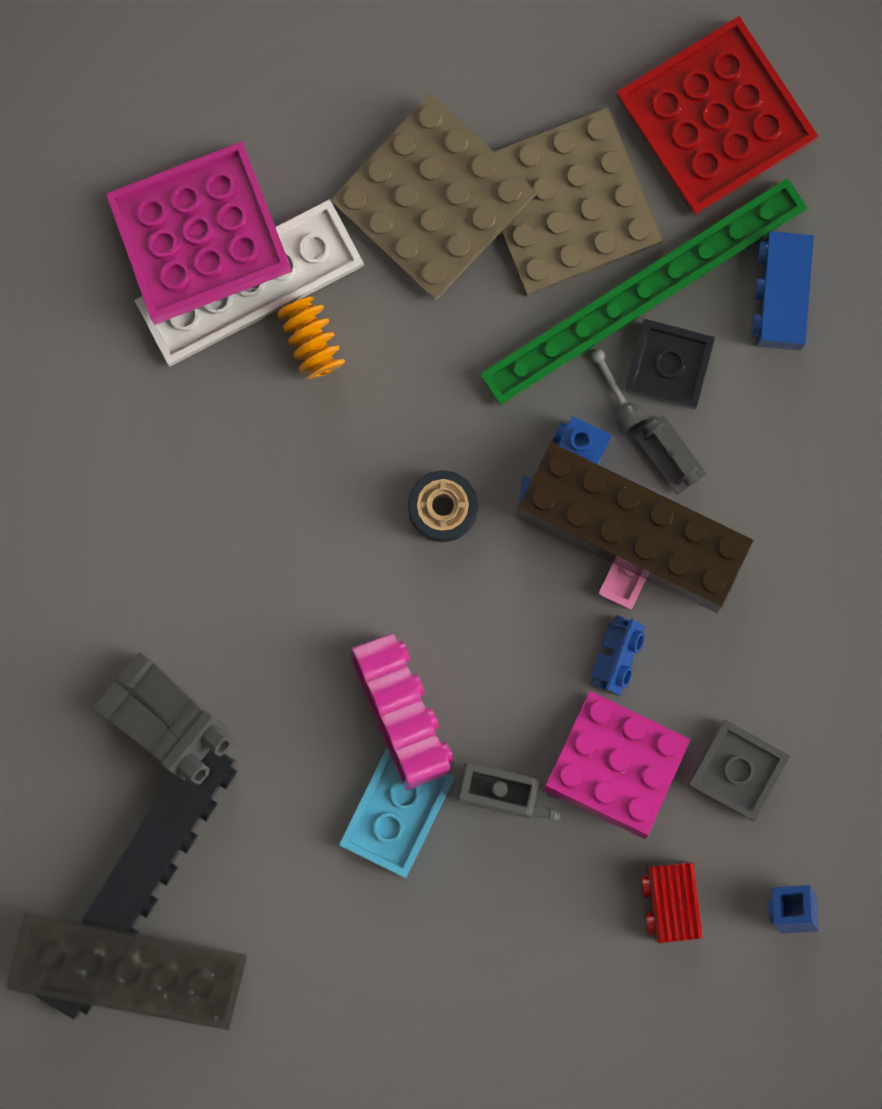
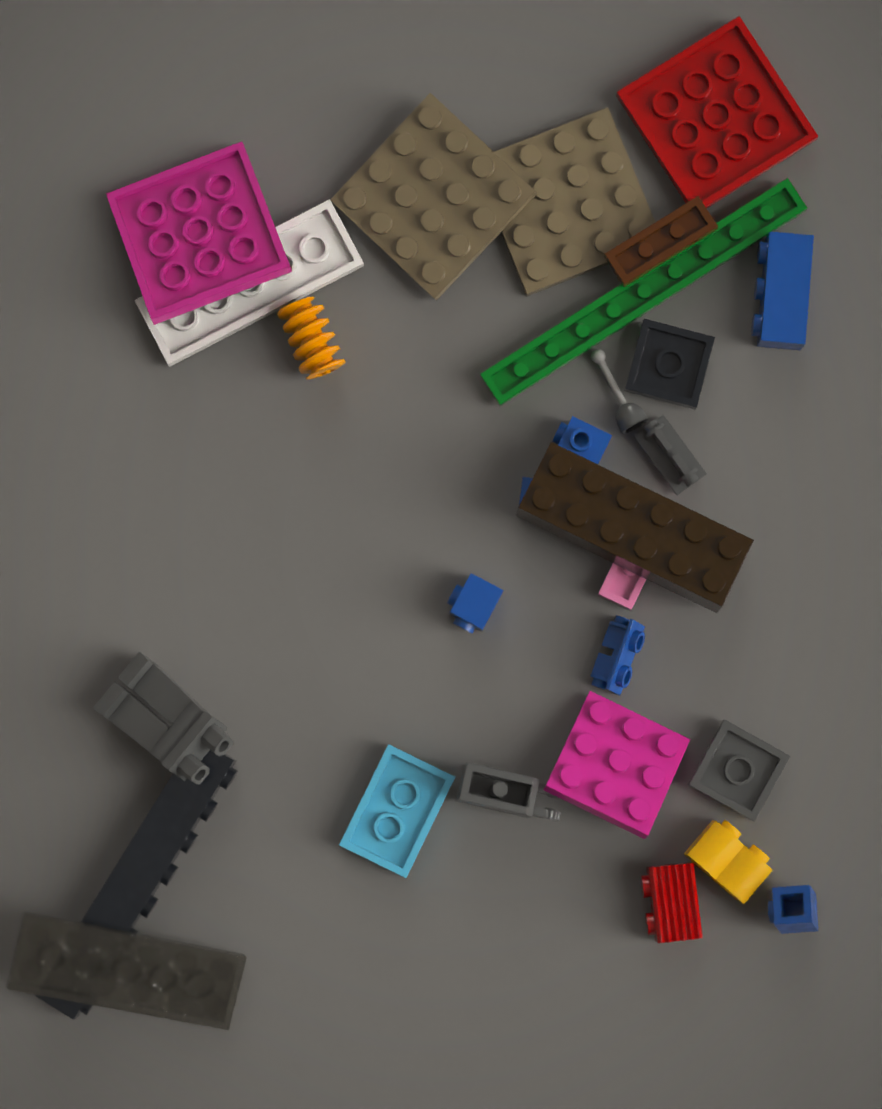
dark pink brick [350,633,453,791] -> none
wheel [408,470,478,543] -> none
none -> blue brick [447,573,504,634]
none -> reddish brown plate [604,196,718,287]
none -> yellow brick [684,820,773,904]

